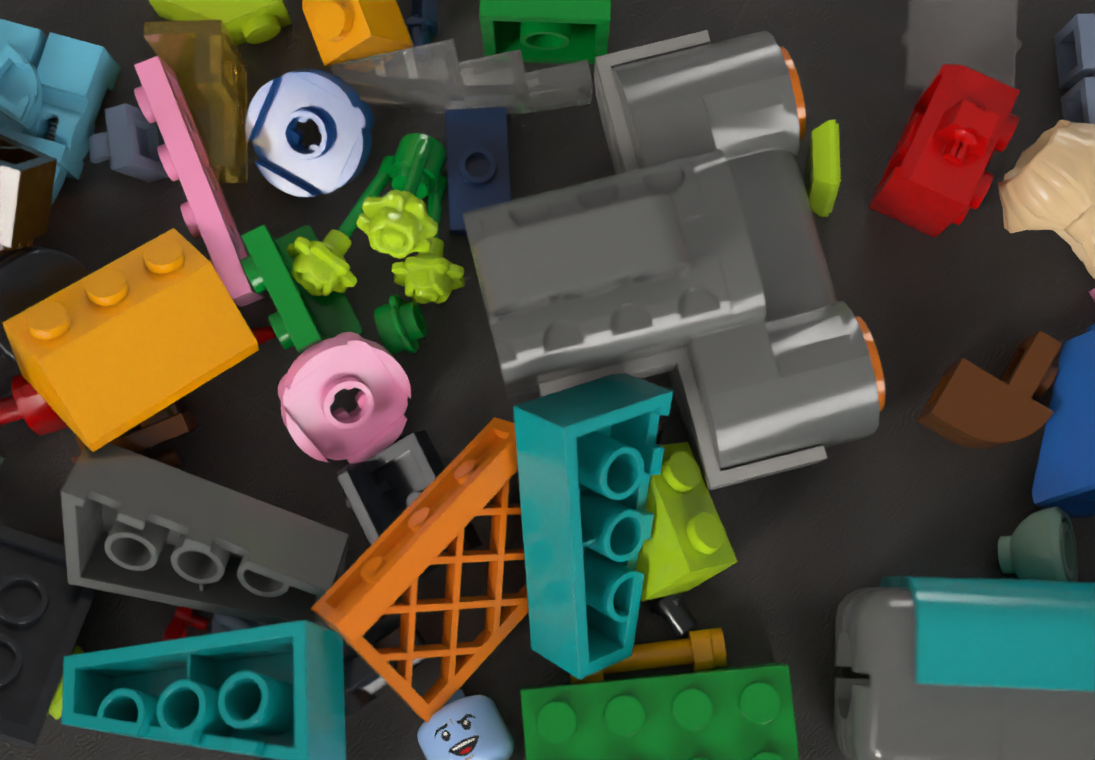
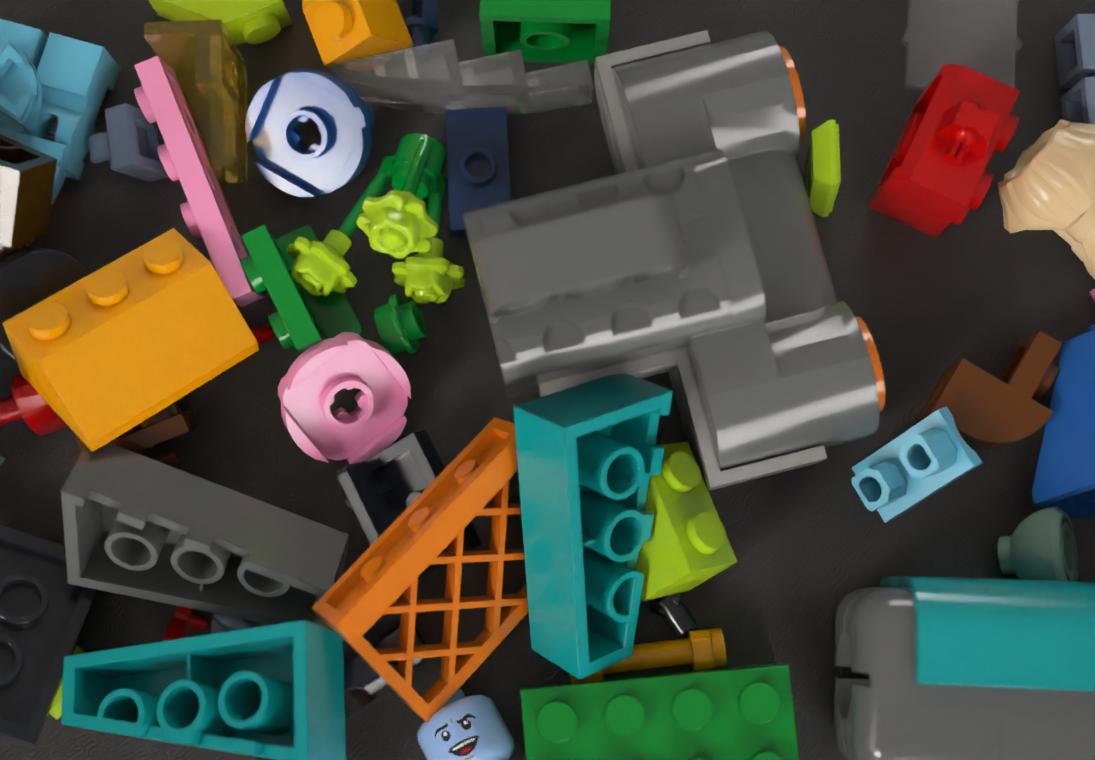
none -> medium azure hips [851,407,982,523]

